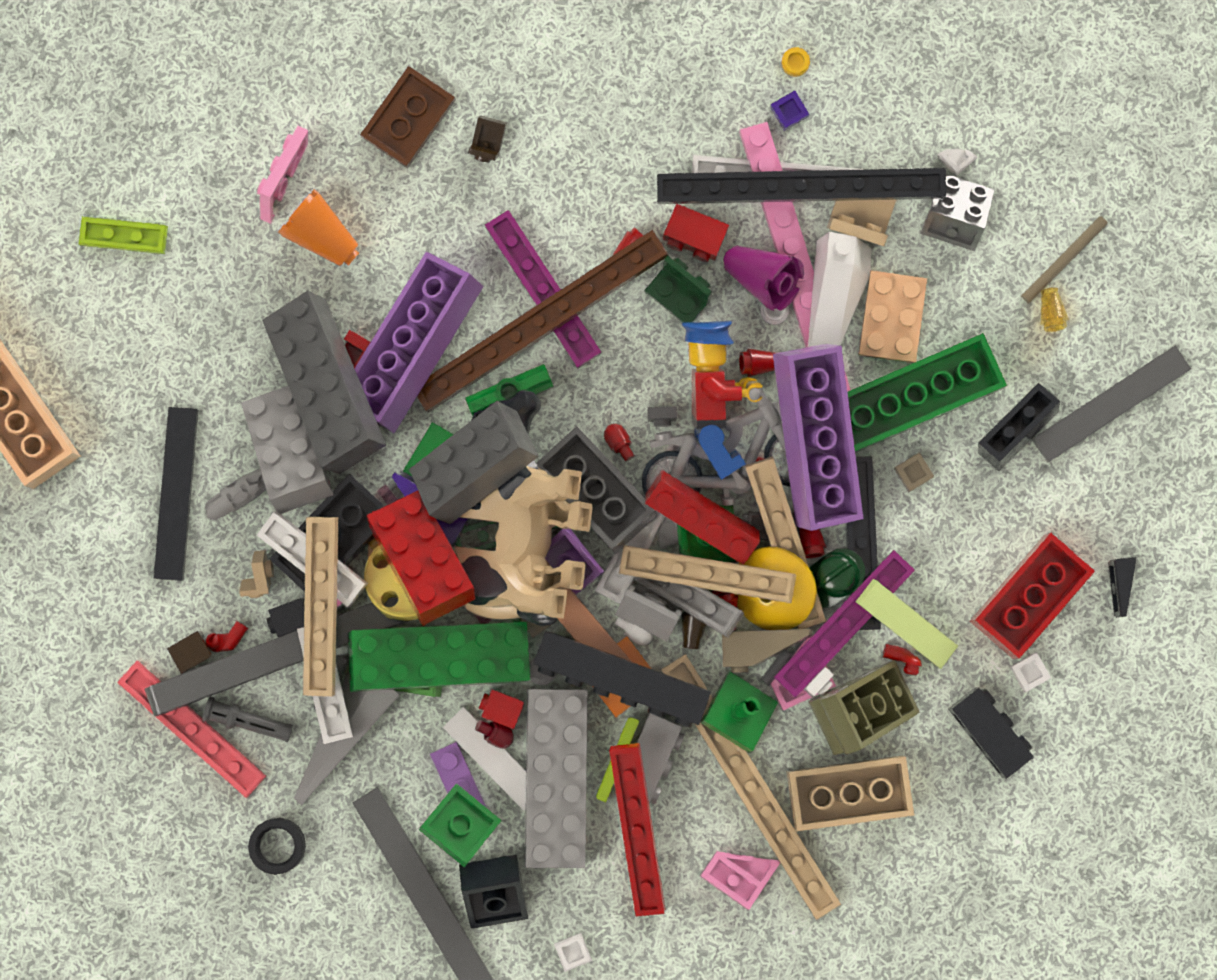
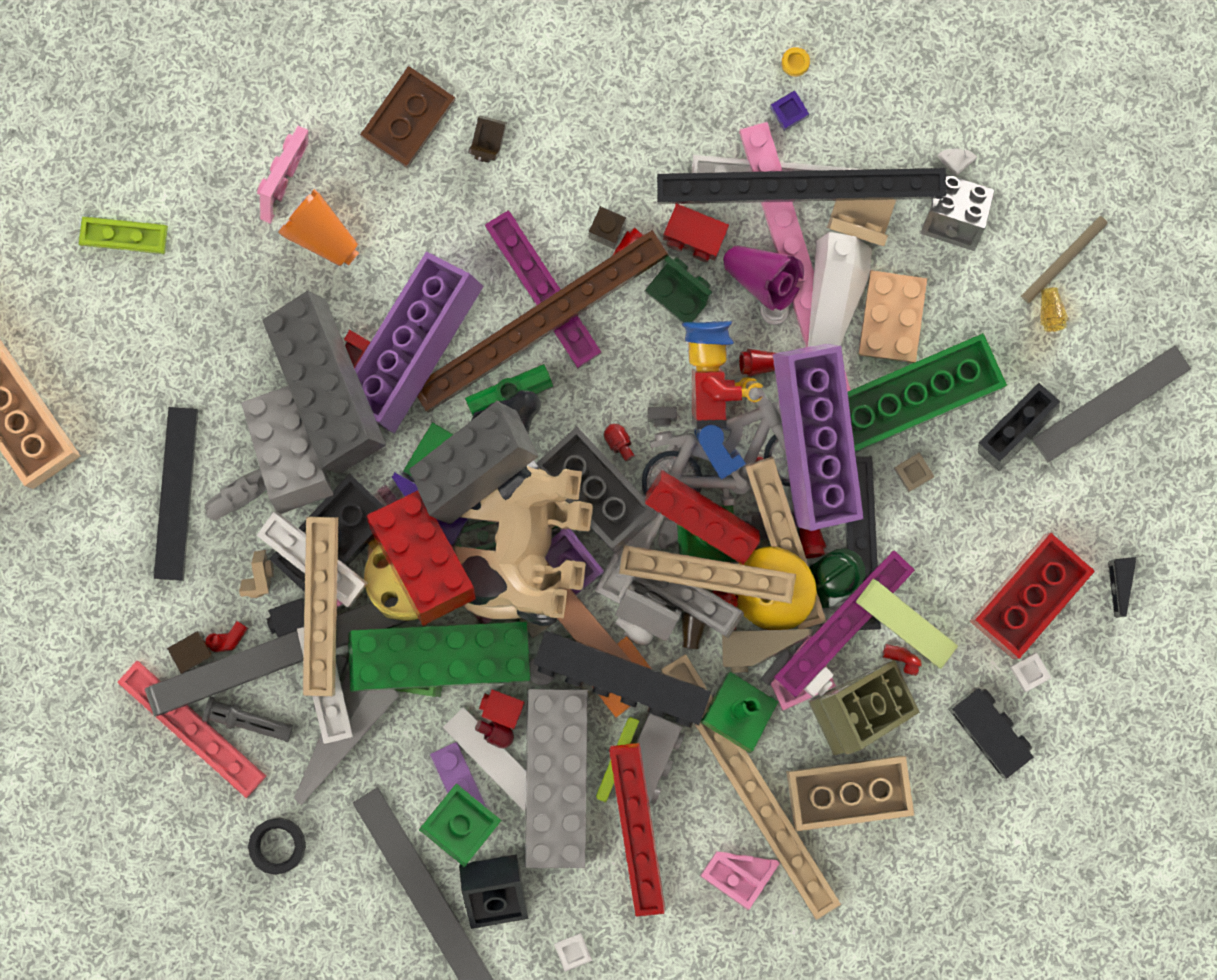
none -> dark brown brick [589,206,626,250]

